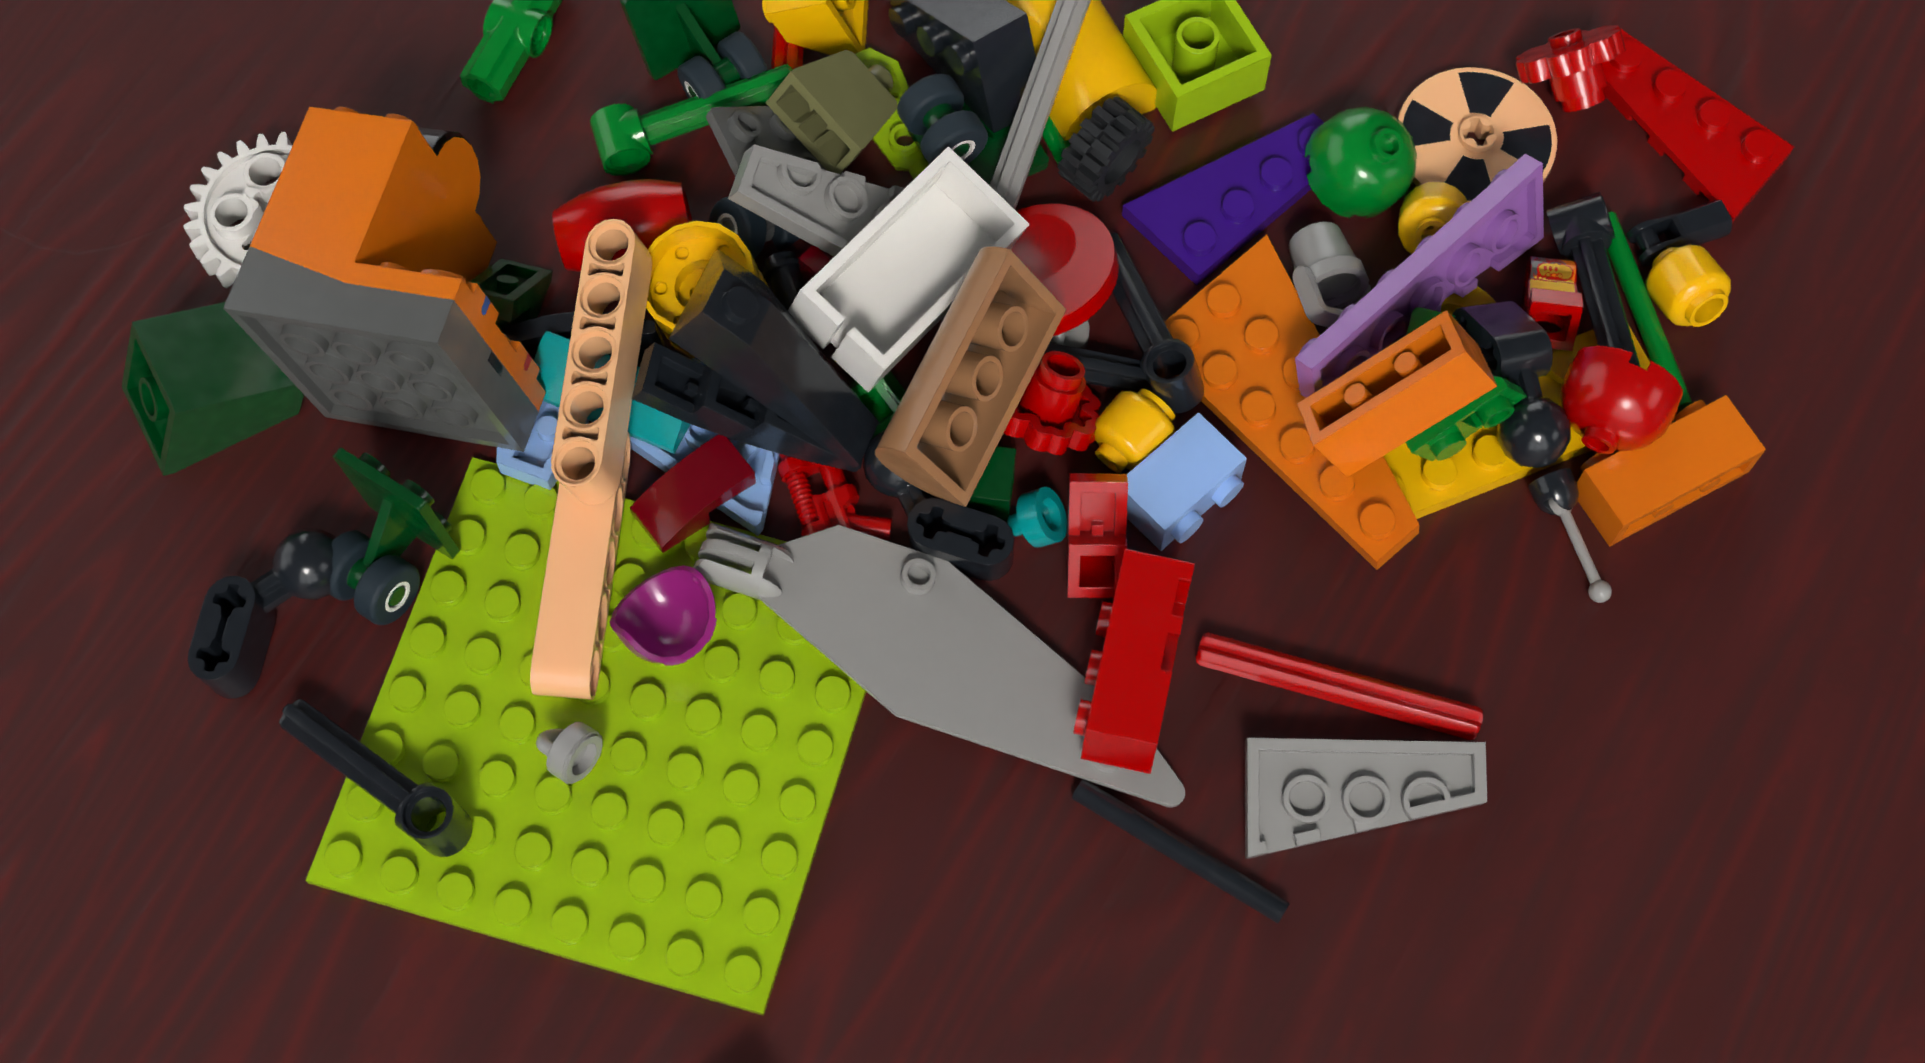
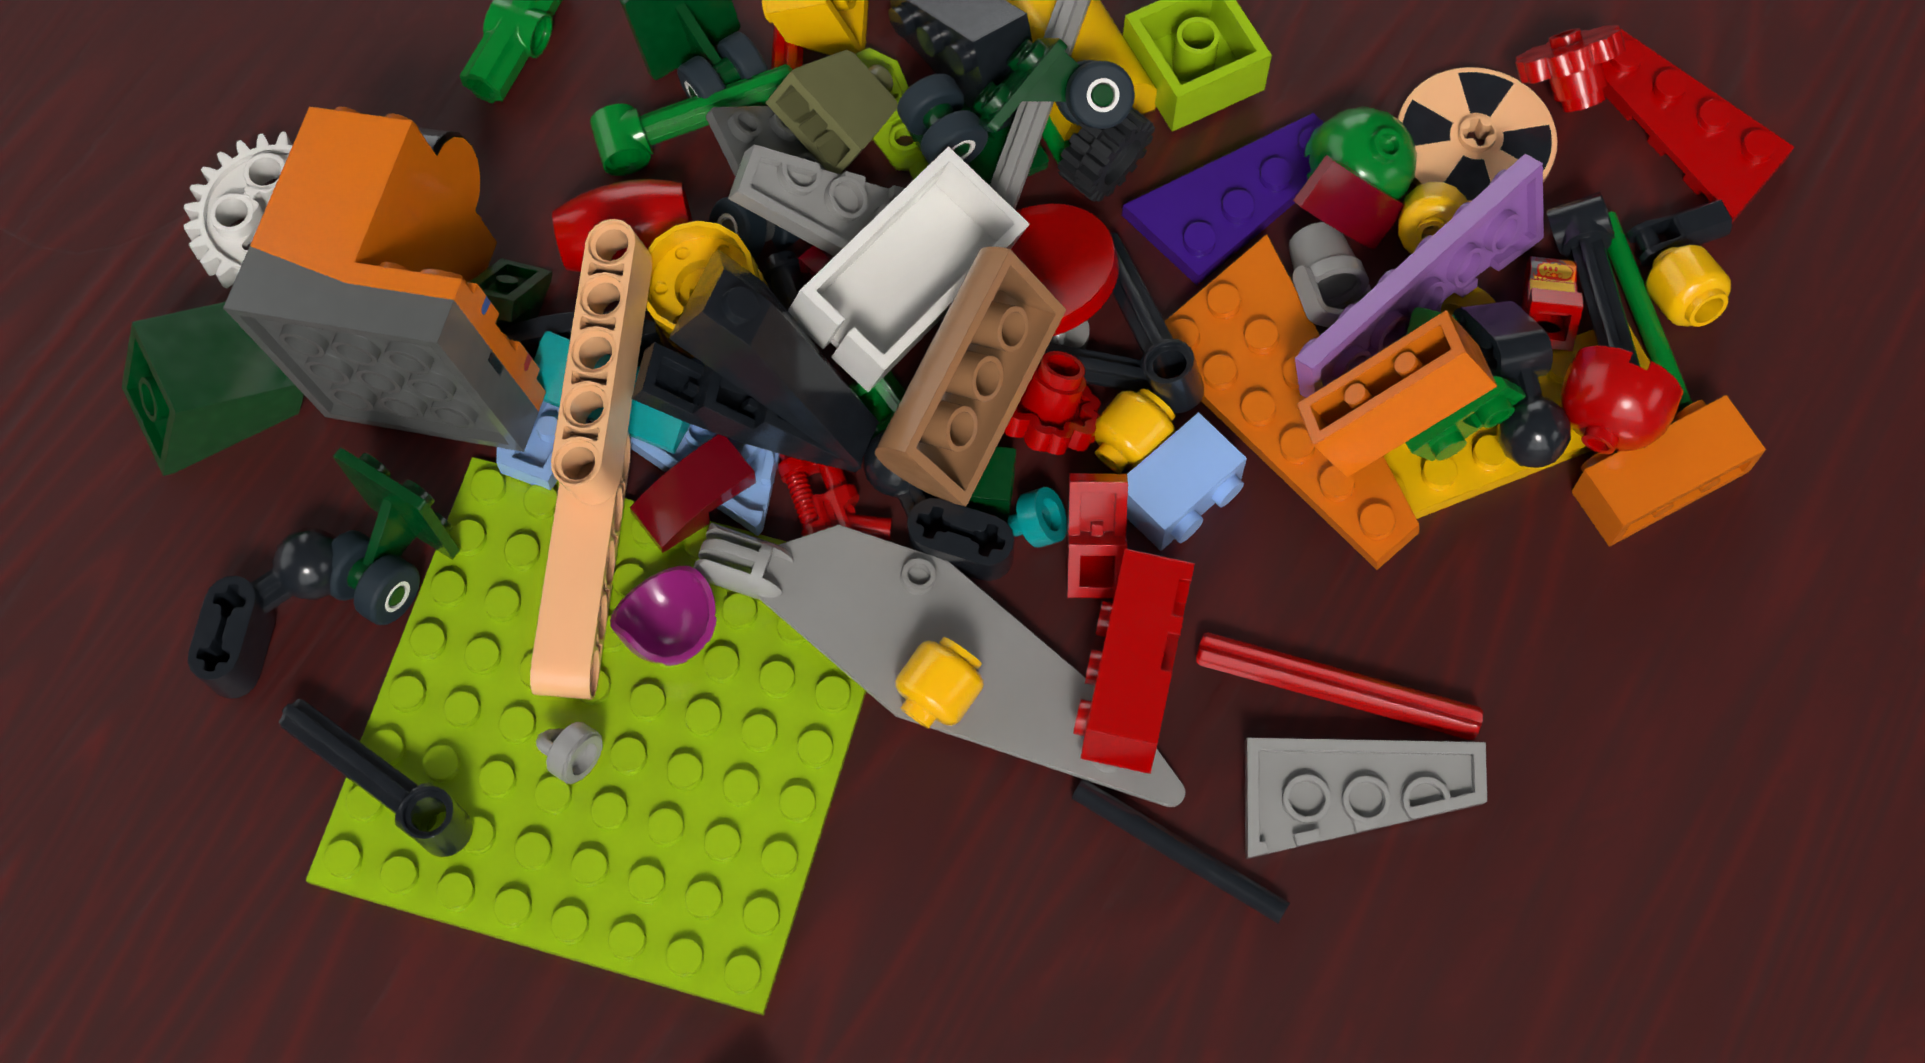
hinge [1528,468,1612,603] -> none
none -> yellow head [895,637,984,729]
none -> dark green plate [971,38,1135,133]
none -> dark red slope [1293,155,1404,250]

